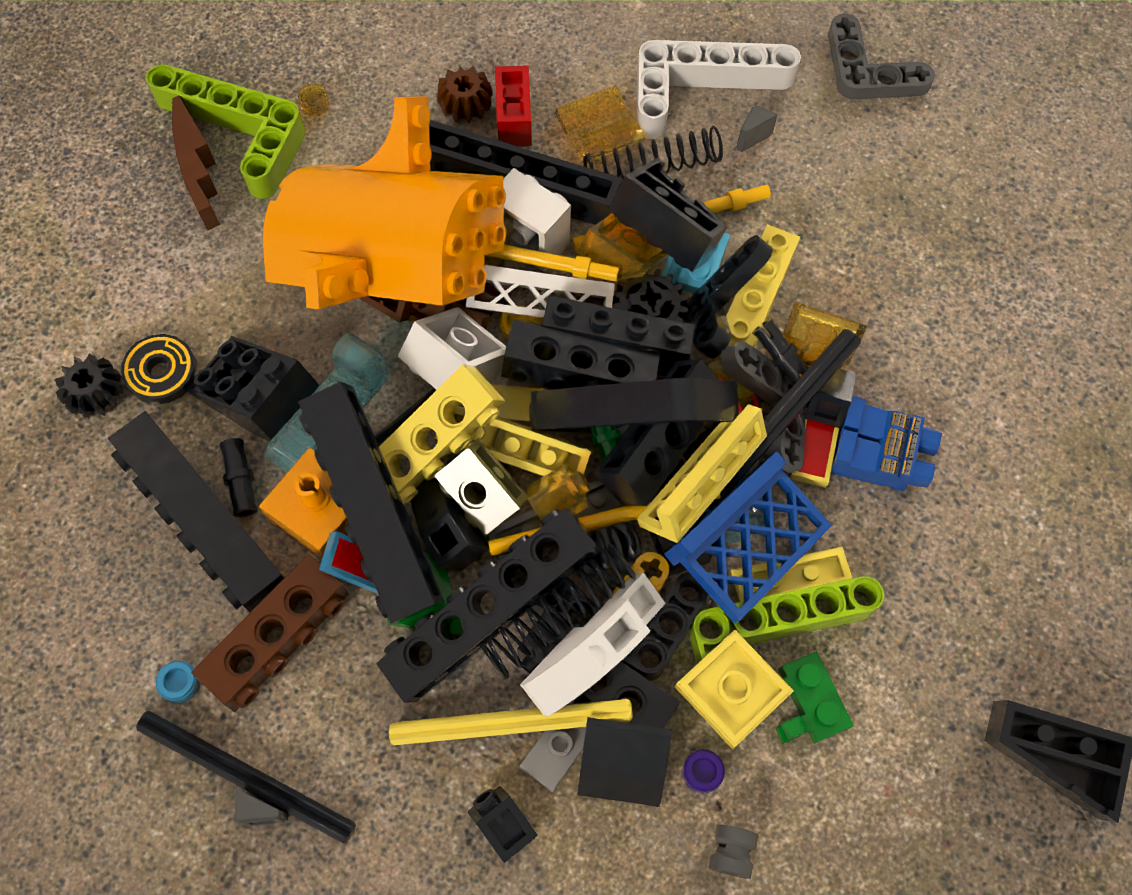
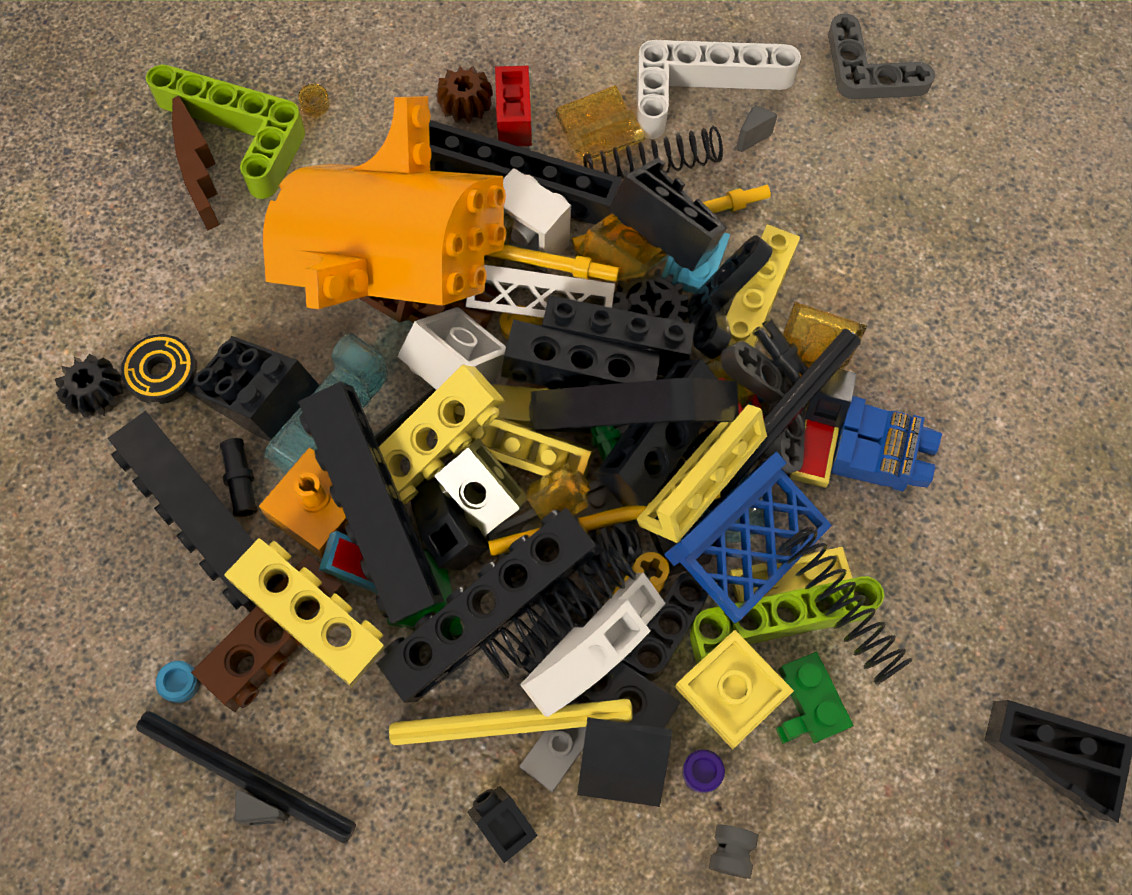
none -> light yellow brick [224,538,384,687]
none -> black piece [778,526,912,685]

